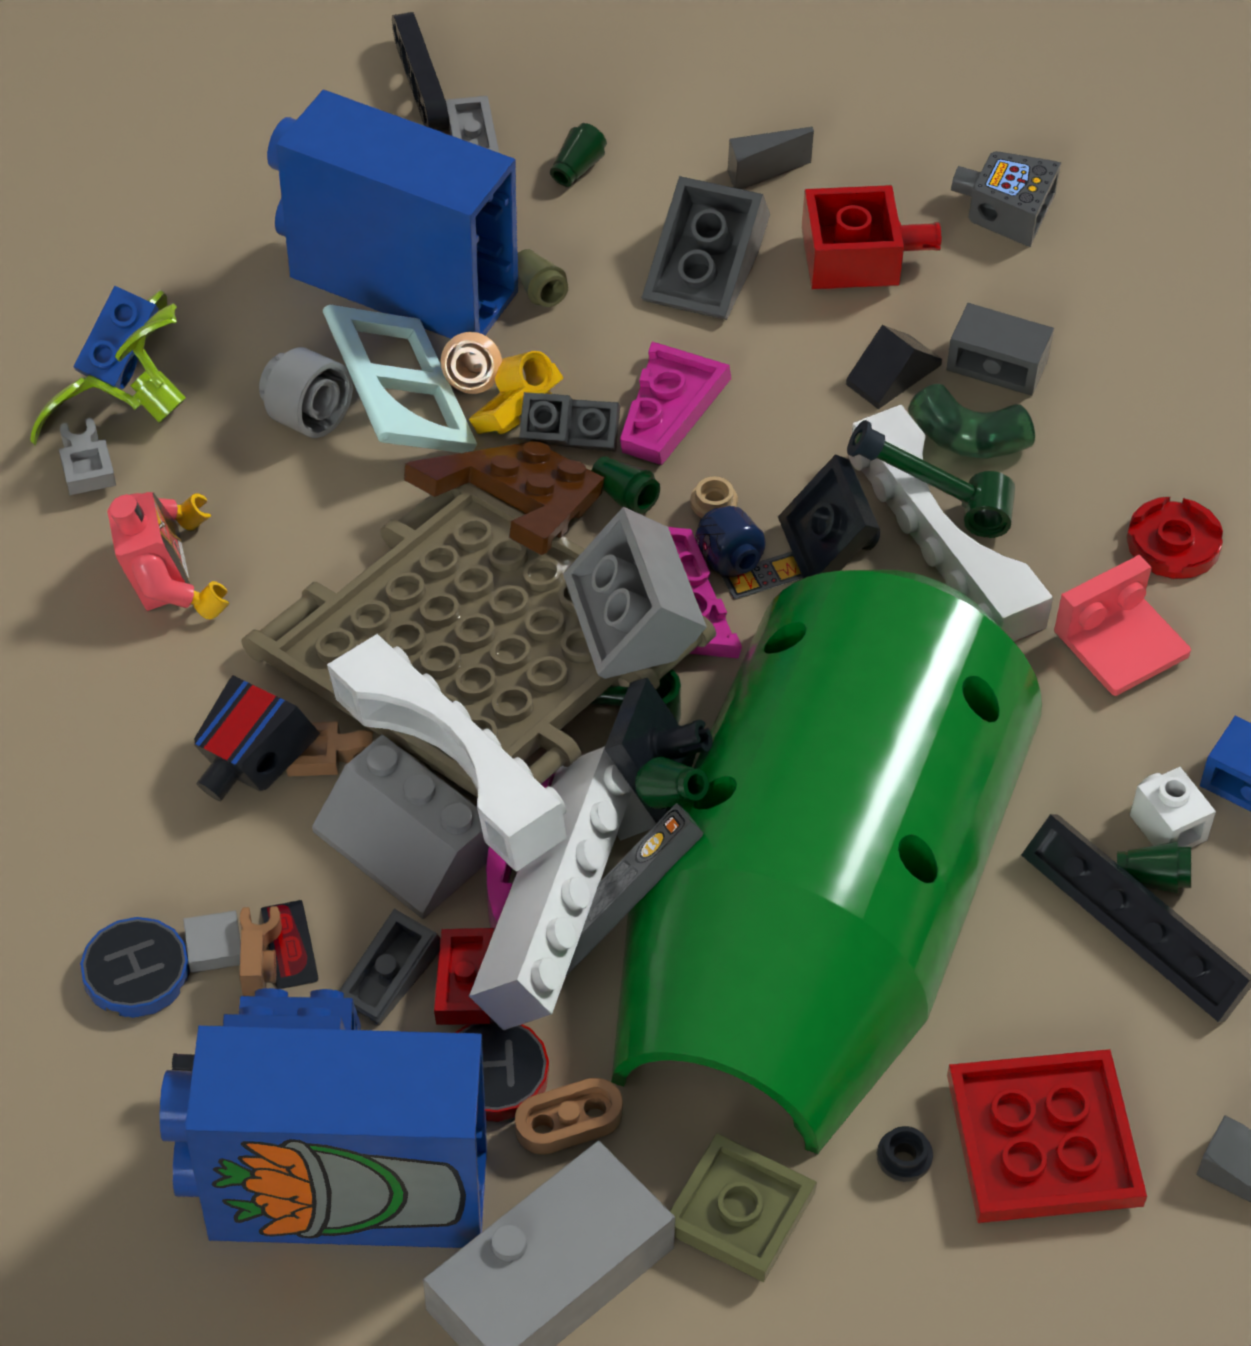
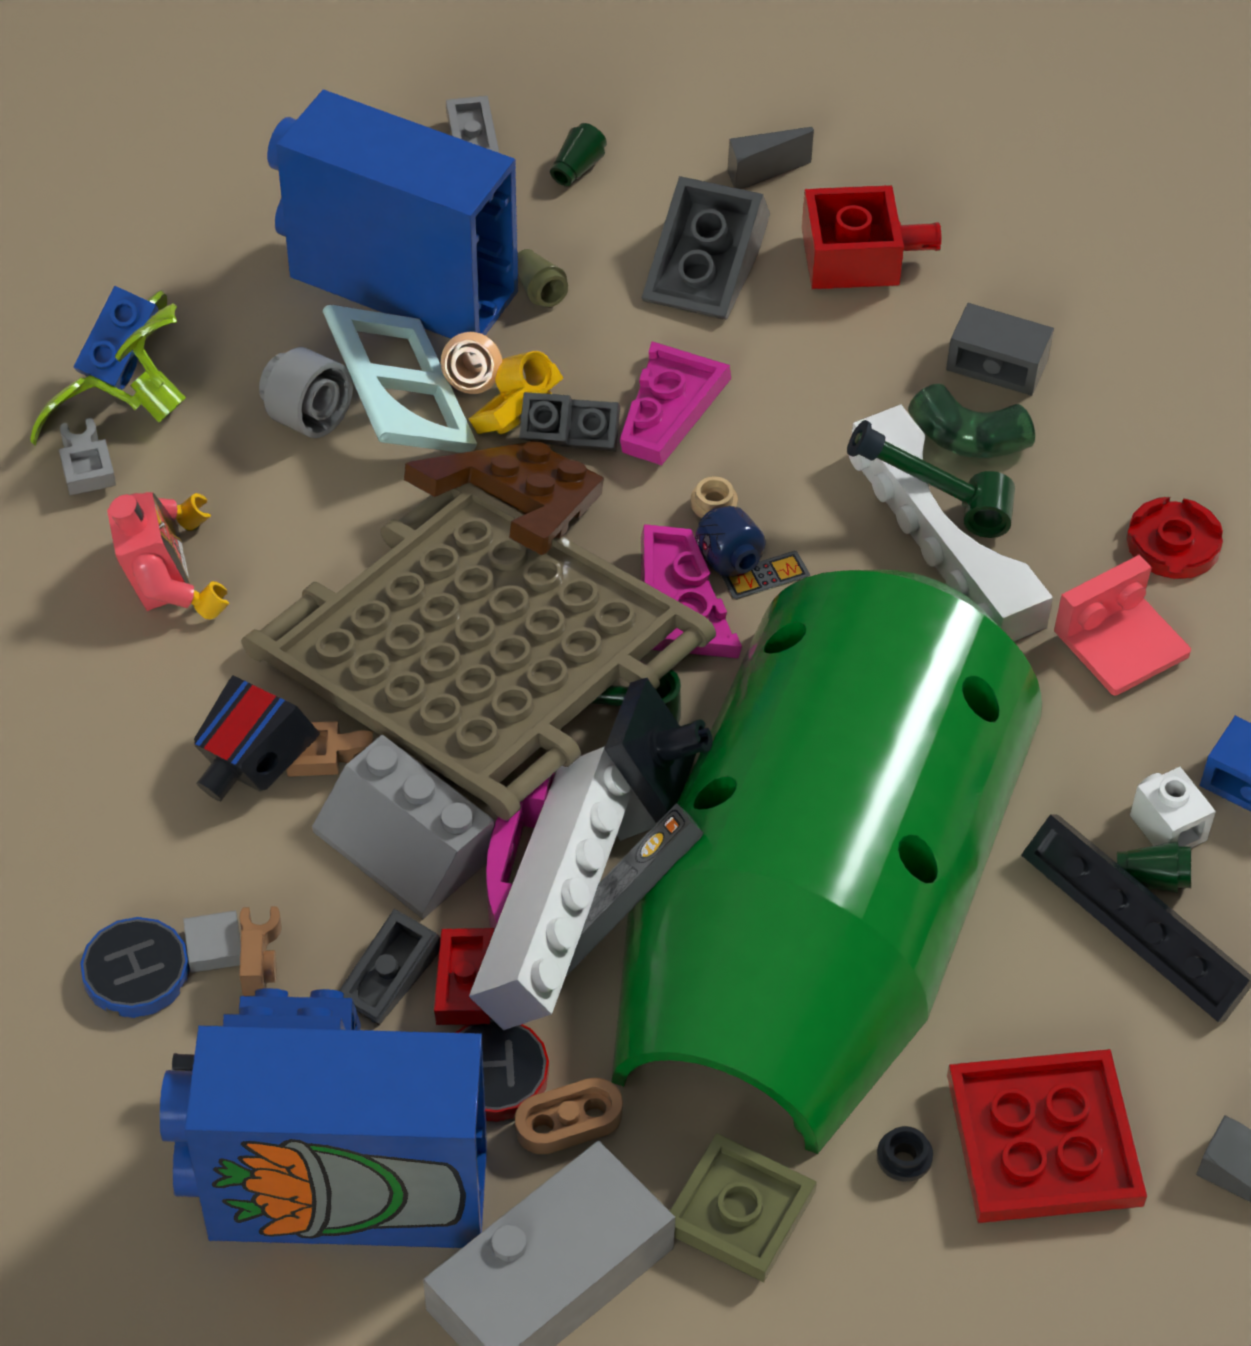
sticker [261,900,319,989] -> none
white arch [327,634,567,872] -> none
black beam [392,12,449,131] -> none
light grey slope [563,507,707,679] -> none
dark green cone [591,456,660,514] -> none
dark green cone [635,757,709,809] -> none
black tile [778,454,880,579] -> none
black slope [846,325,942,409] -> none
dark grey torso [951,151,1061,247] -> none

